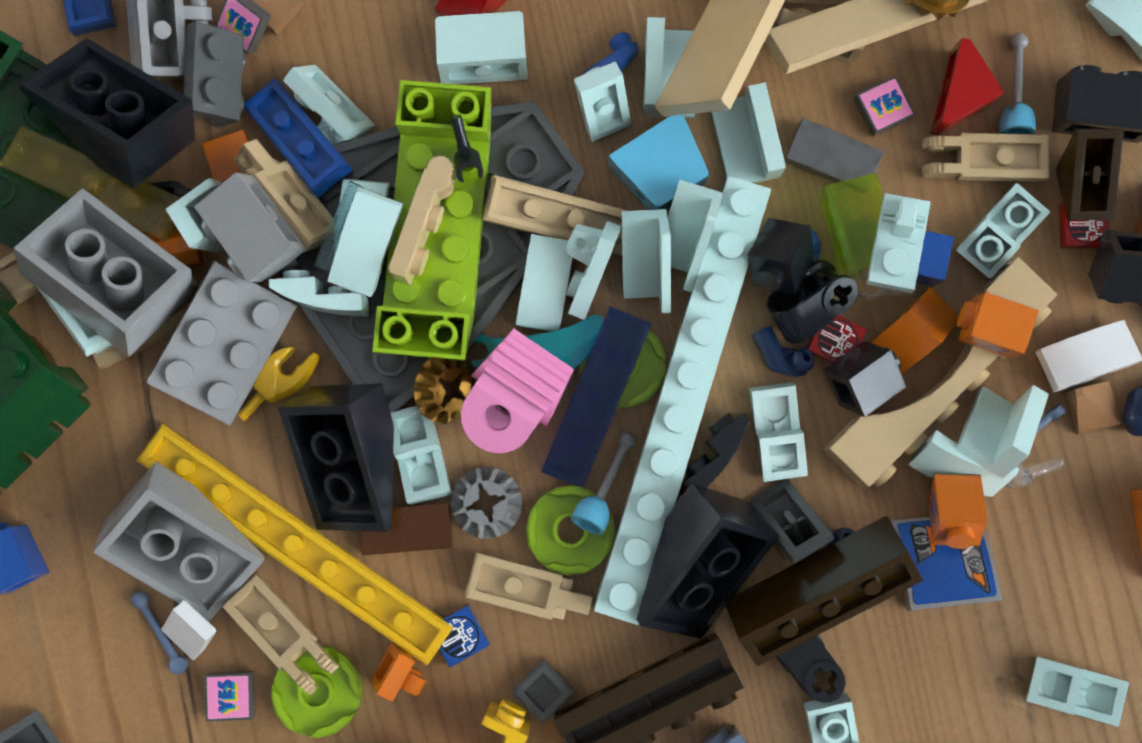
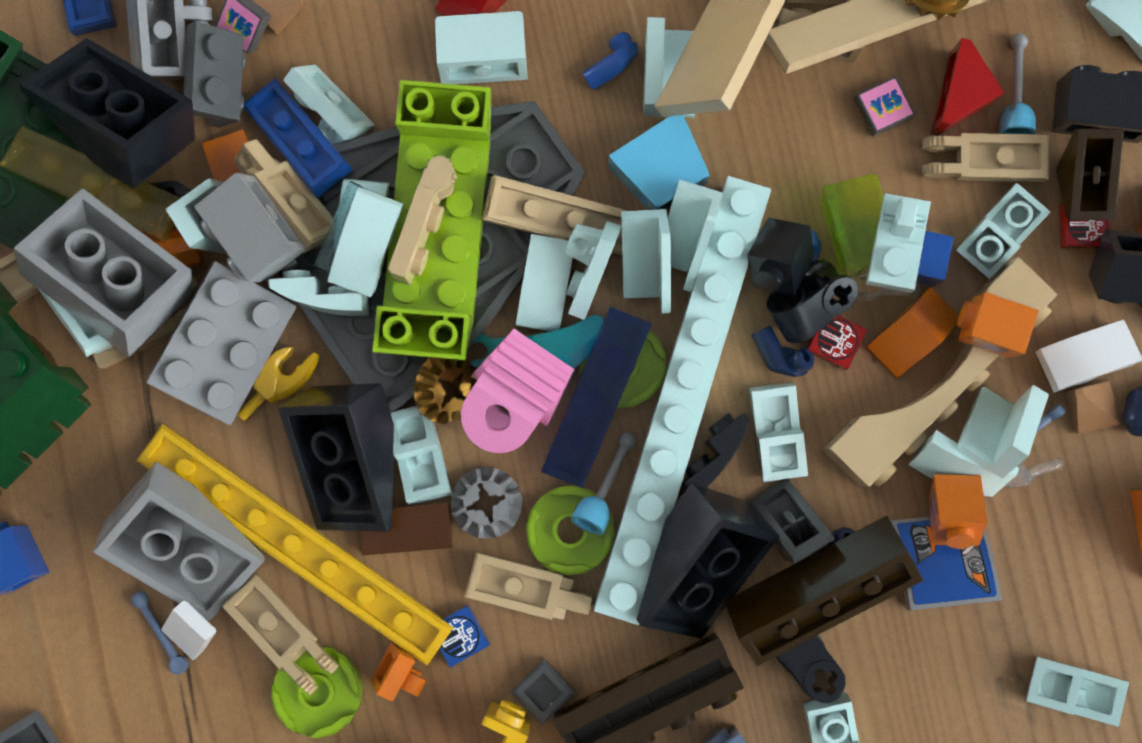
tile [205,671,255,722] -> none
black hand [450,115,483,183] -> none
light aqua hinge [574,61,632,142] -> none
light aqua panel [711,82,786,183] -> none
flat silver tile [784,118,884,195] -> none
brick [823,341,906,417] -> none

